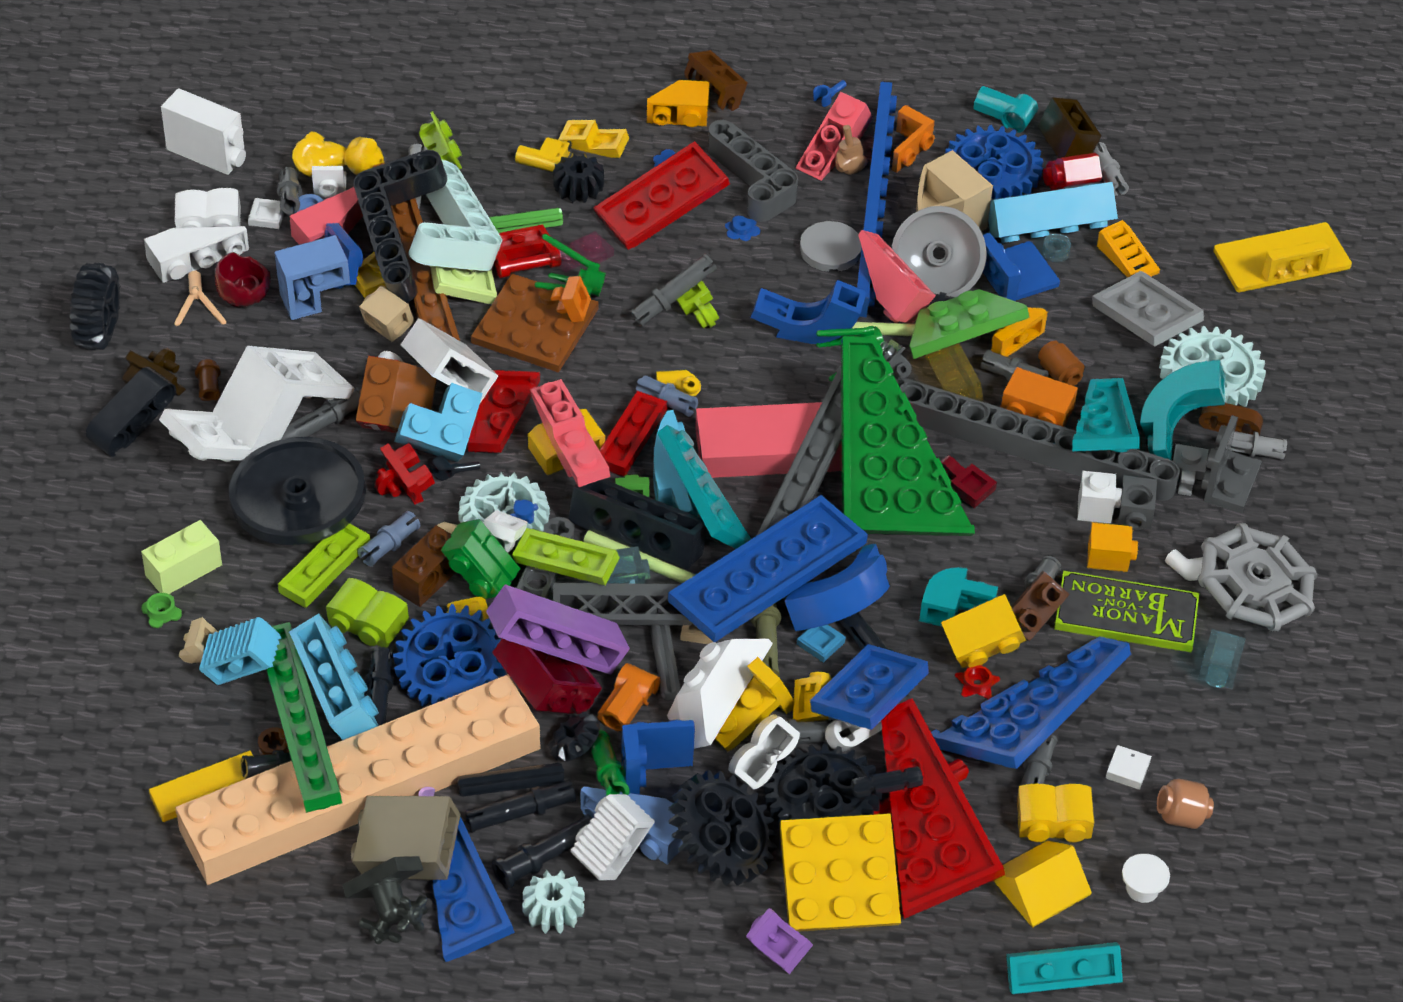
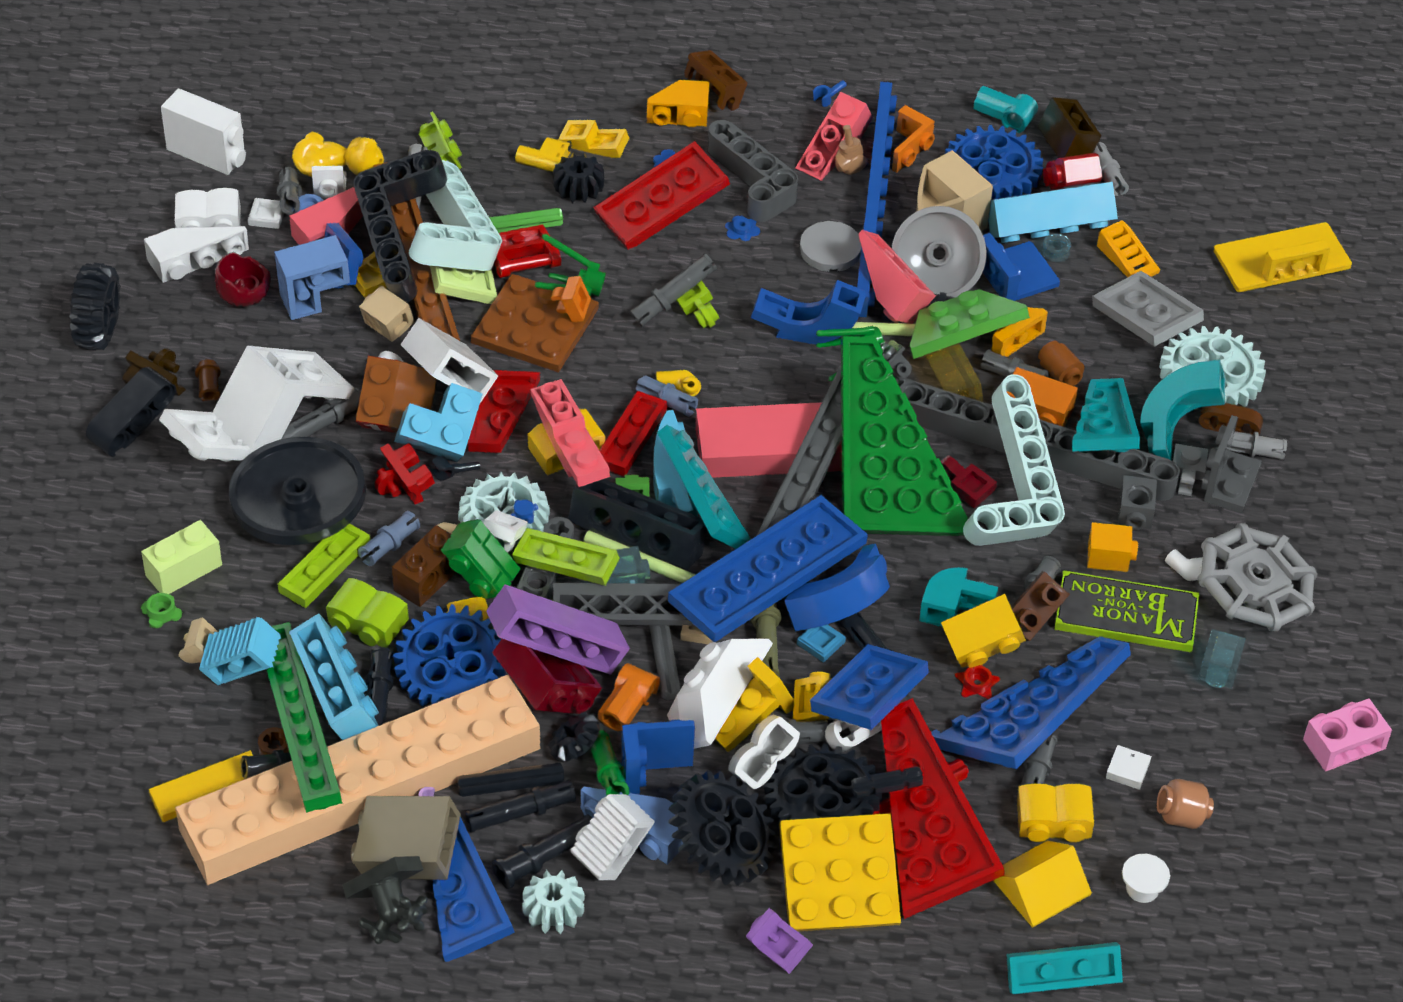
light nougat plant [174,271,227,326] -> none
clear pink plate [558,231,614,273] -> none
white brick [1077,471,1122,523] -> none
none -> light aqua beam [963,374,1065,546]
none -> bright pink brick [1303,698,1392,772]

